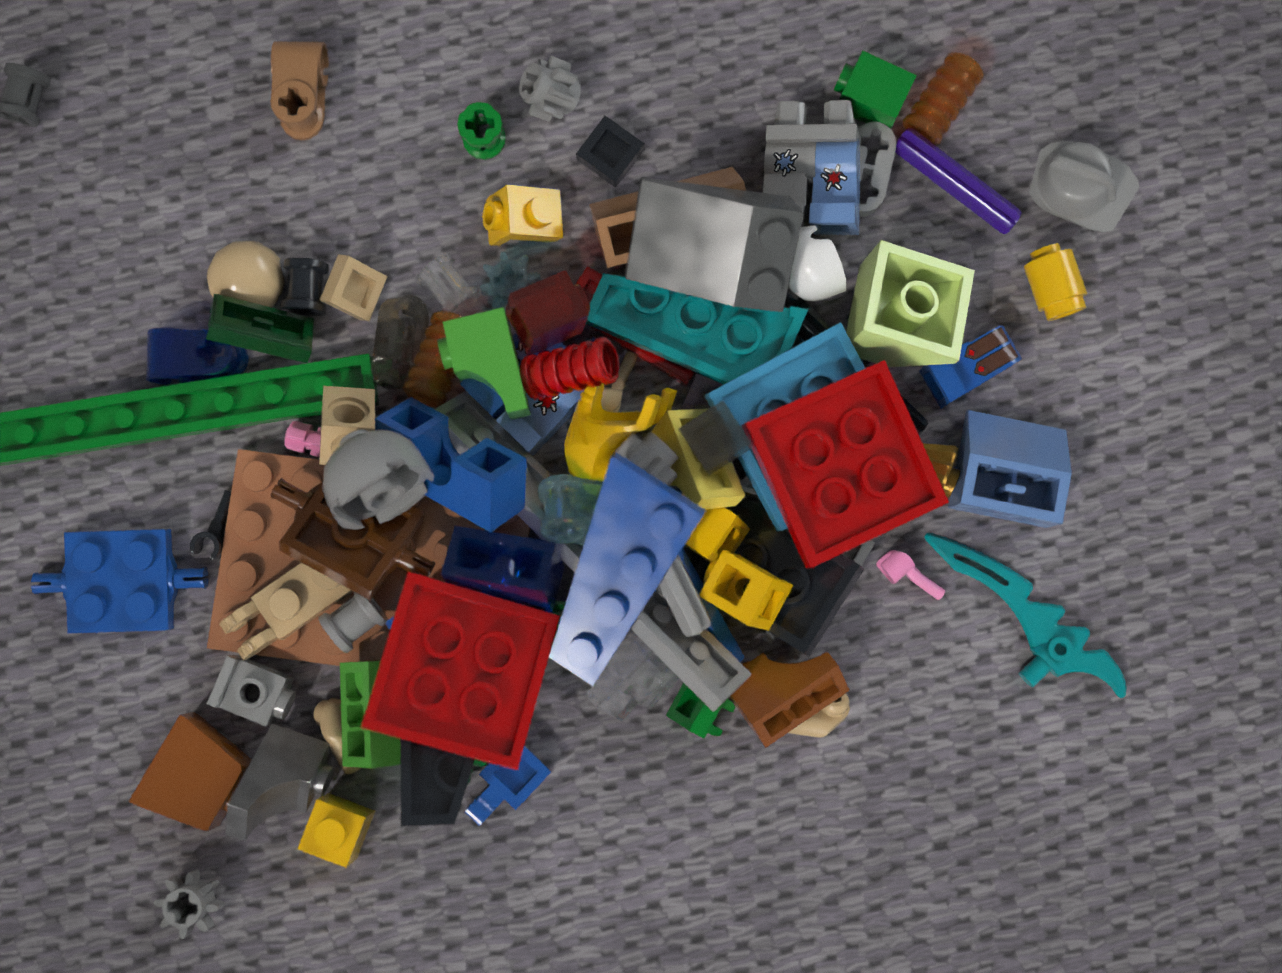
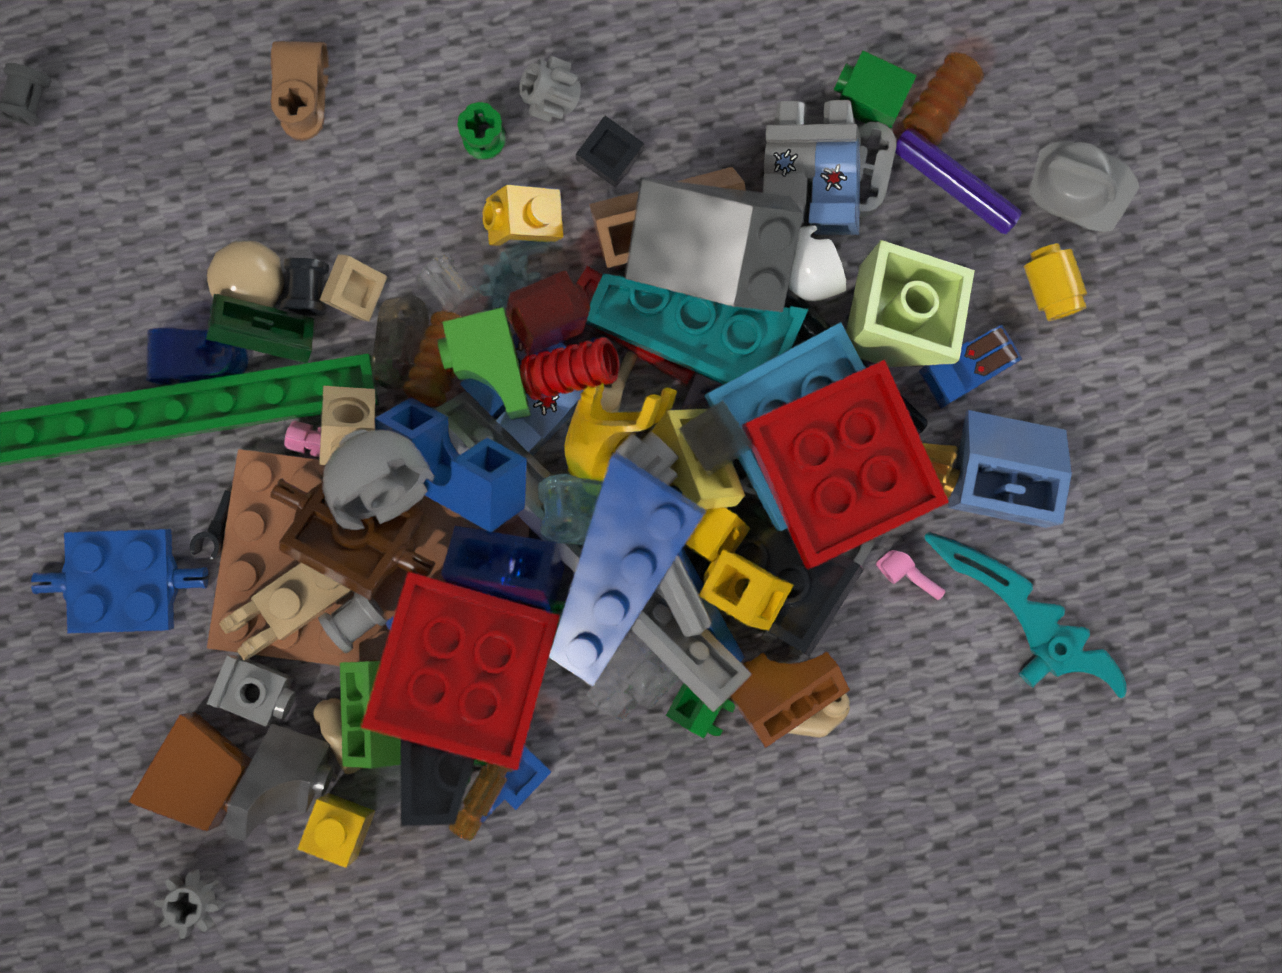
none -> clear orange axle [449,763,513,841]

